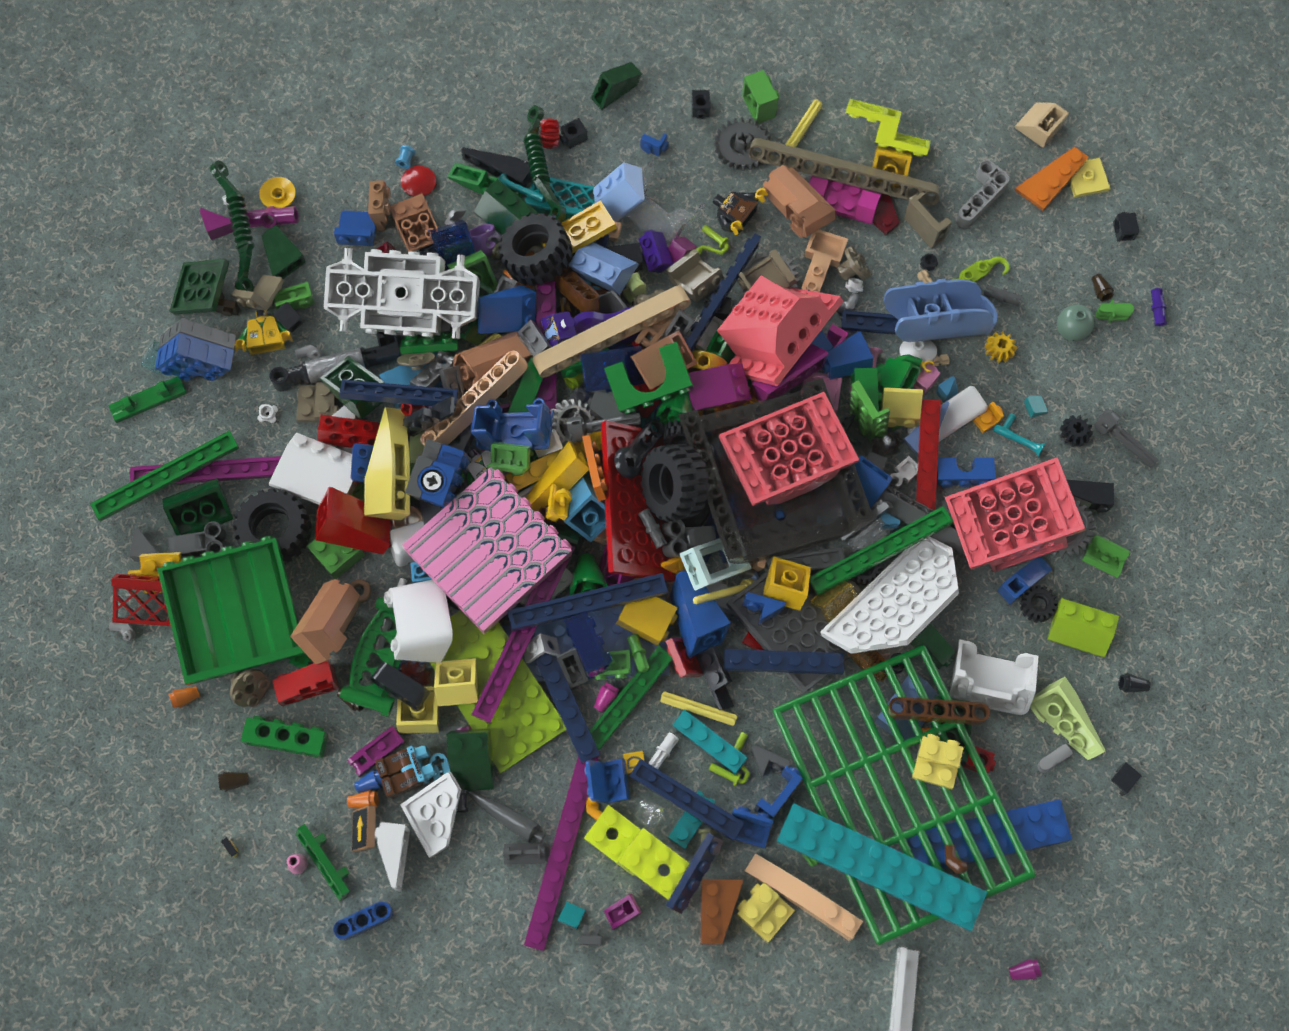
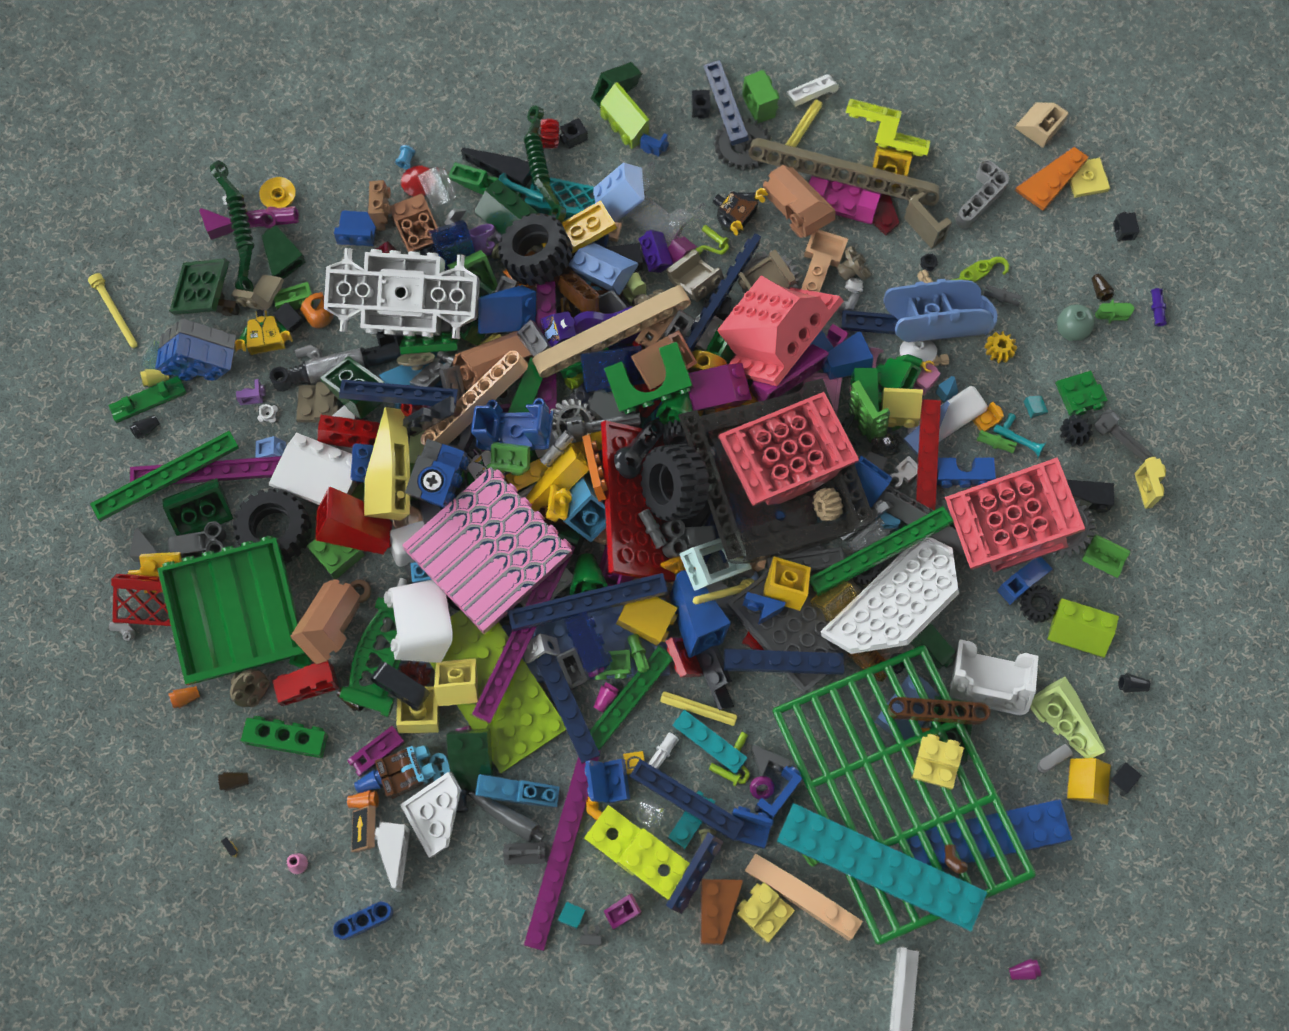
green hinge [295,824,350,901] -> none
red brick [962,746,996,773] -> none
none -> light yellow piece [88,273,138,348]
none -> black cone [129,415,160,439]
none -> light yellow cone [140,369,169,387]
none -> medium lavender bracket [236,379,266,405]
none -> medium blue bracket [256,436,286,458]
none -> orange helmet [300,292,334,329]
none -> clear bracket [418,166,457,209]
none -> dark azure slope [475,774,560,807]
none -> light grey pin [540,430,574,467]
none -> lime slope [600,82,649,149]
none -> plate [703,60,749,146]
none -> magenta piece [750,776,775,799]
none -> white plate [787,74,839,107]
none -> tan gear [813,488,843,521]
none -> bright green pin [977,430,1017,454]
none -> green plate [1055,371,1108,416]
none -> yellow slope [1067,758,1111,805]
none -> light yellow plate [1135,457,1166,509]

